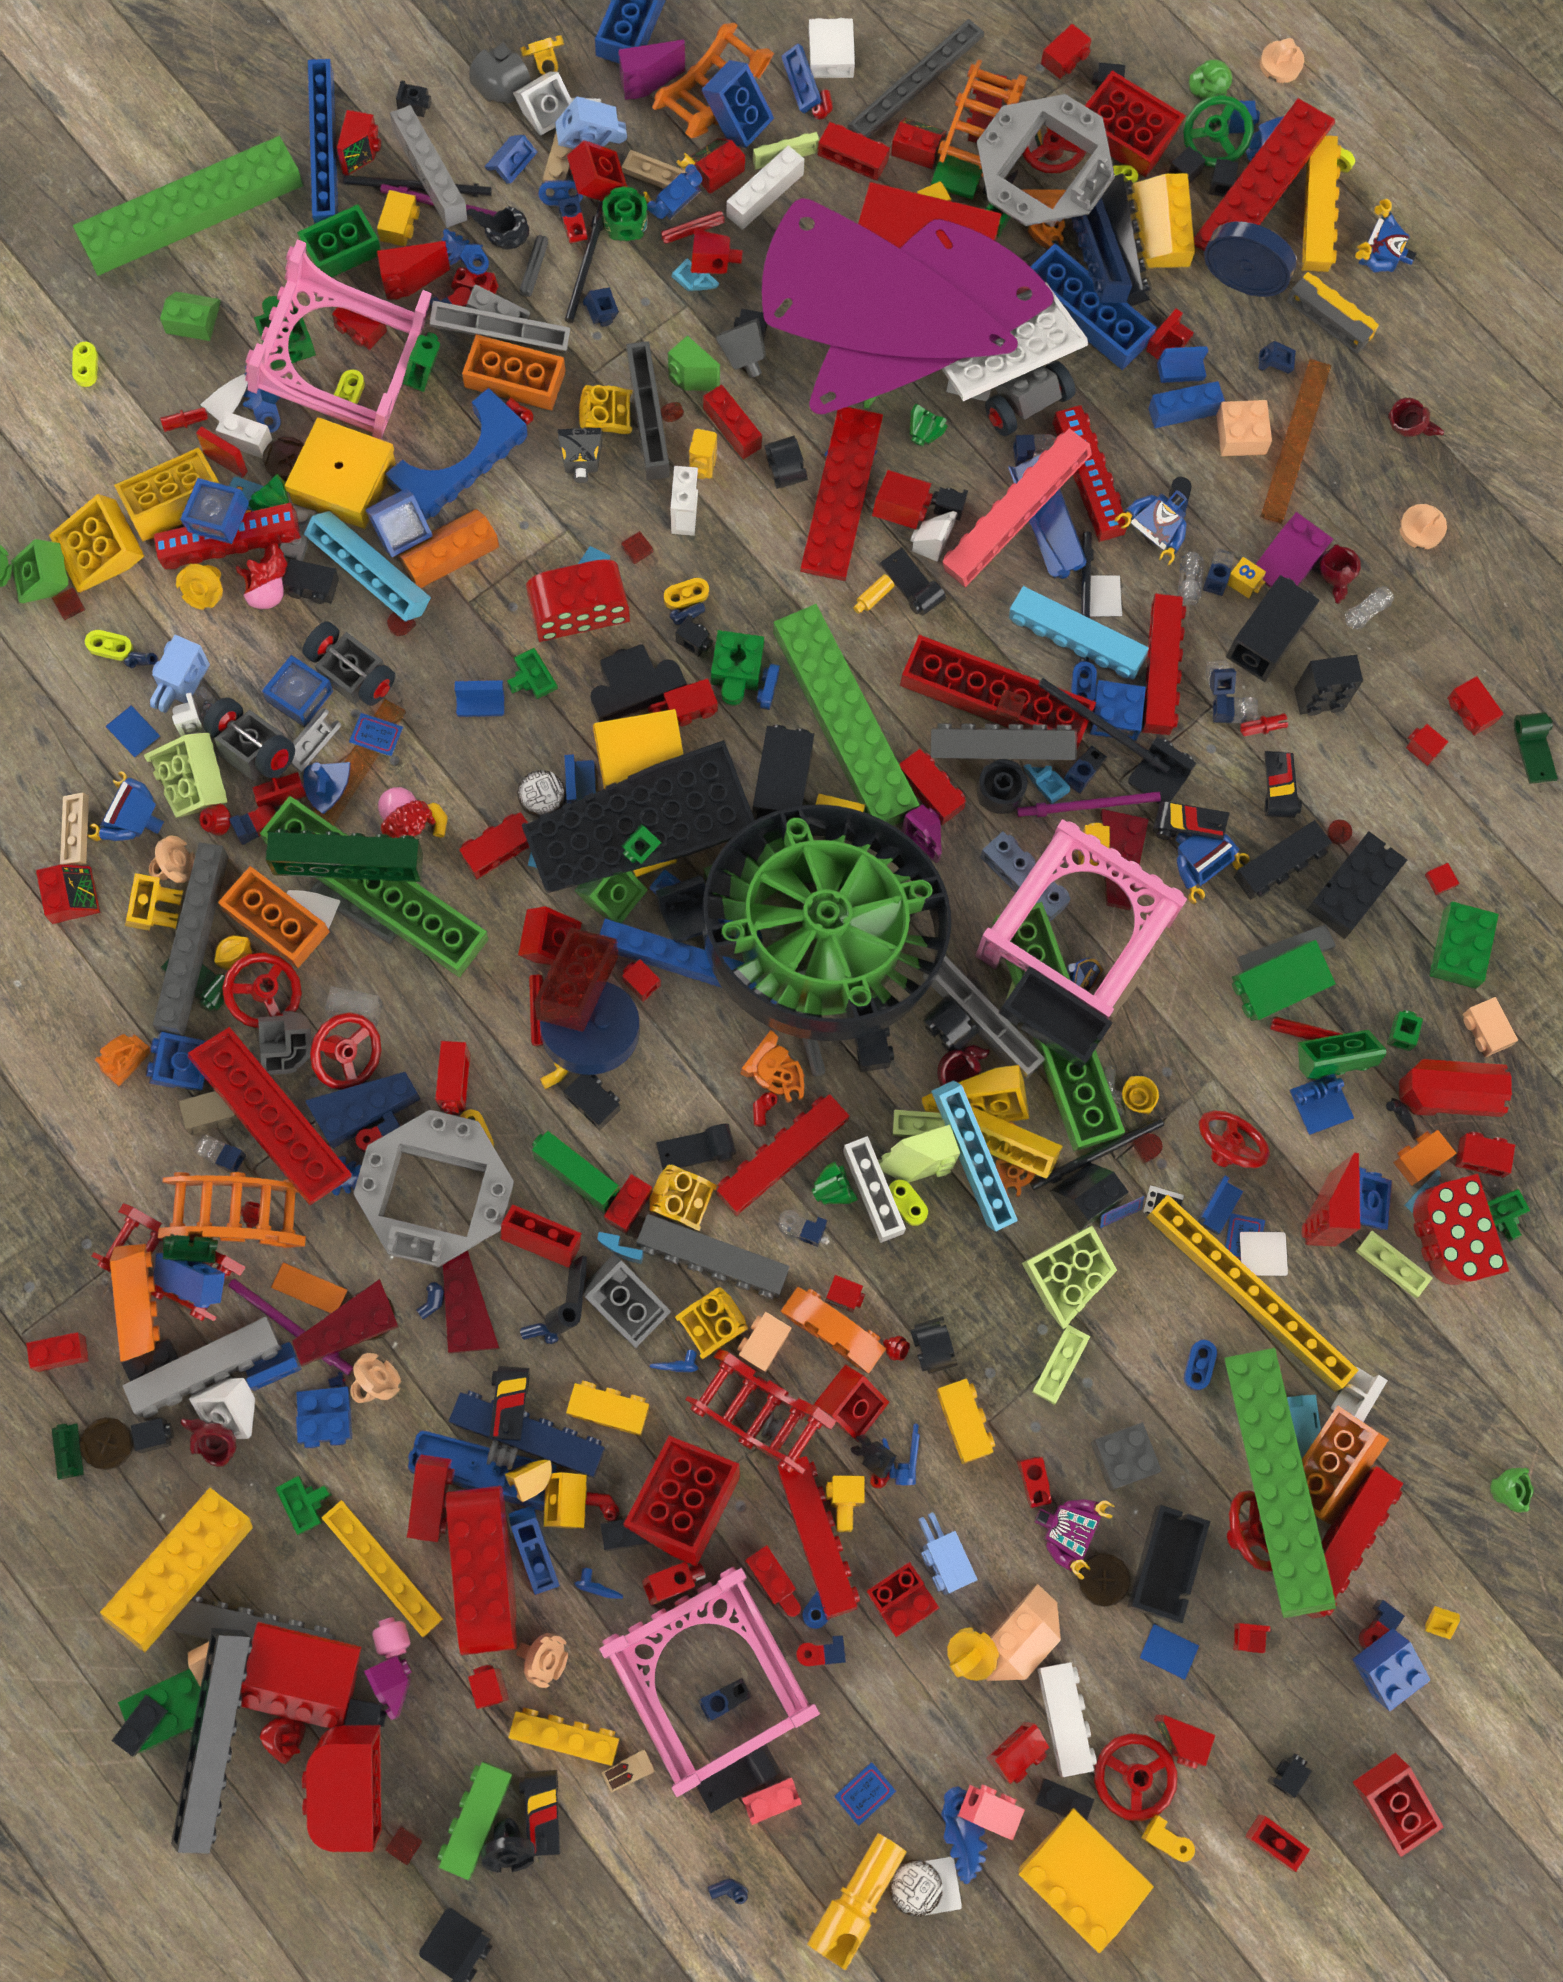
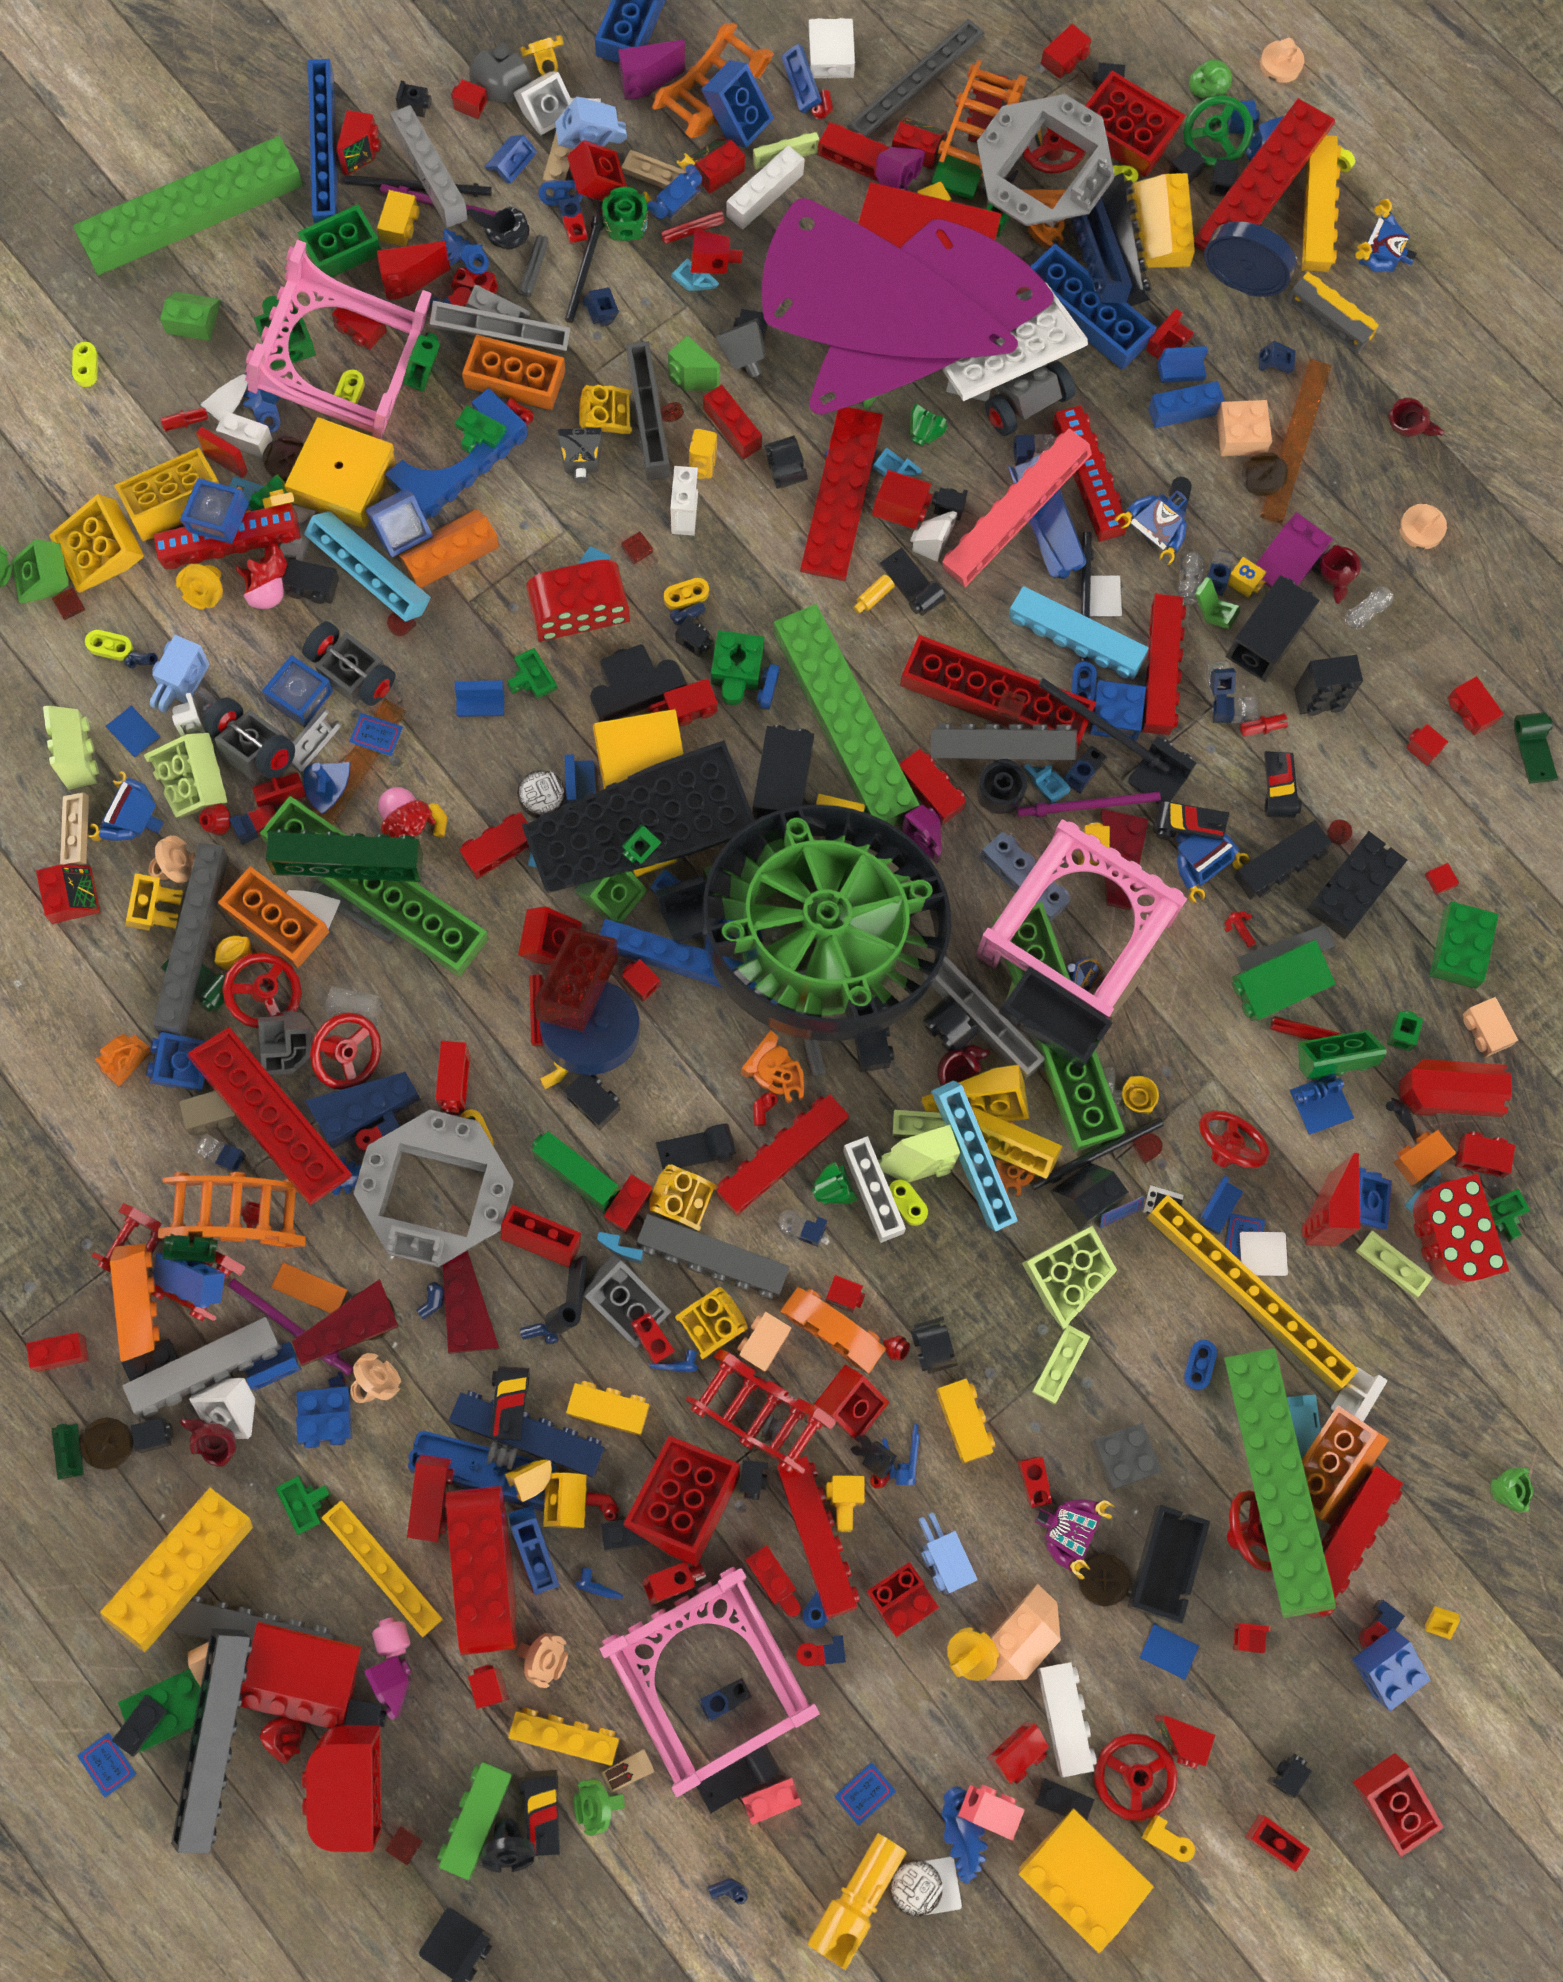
none -> yellowish green wedge [43,706,99,790]
none -> blue sticker [77,1732,136,1798]
none -> yellow plate [262,489,294,508]
none -> red brick [451,79,488,119]
none -> green hinge [455,405,507,454]
none -> bright green tile [573,1778,625,1836]
none -> red leg [630,1312,675,1364]
none -> black brick [739,1460,768,1500]
none -> dark azure slope [872,447,922,477]
none -> magenta slope [876,147,925,191]
none -> bright green bracket [1196,577,1241,629]
none -> red piece [1224,911,1256,948]
none -> dark brown tile [1241,452,1288,496]

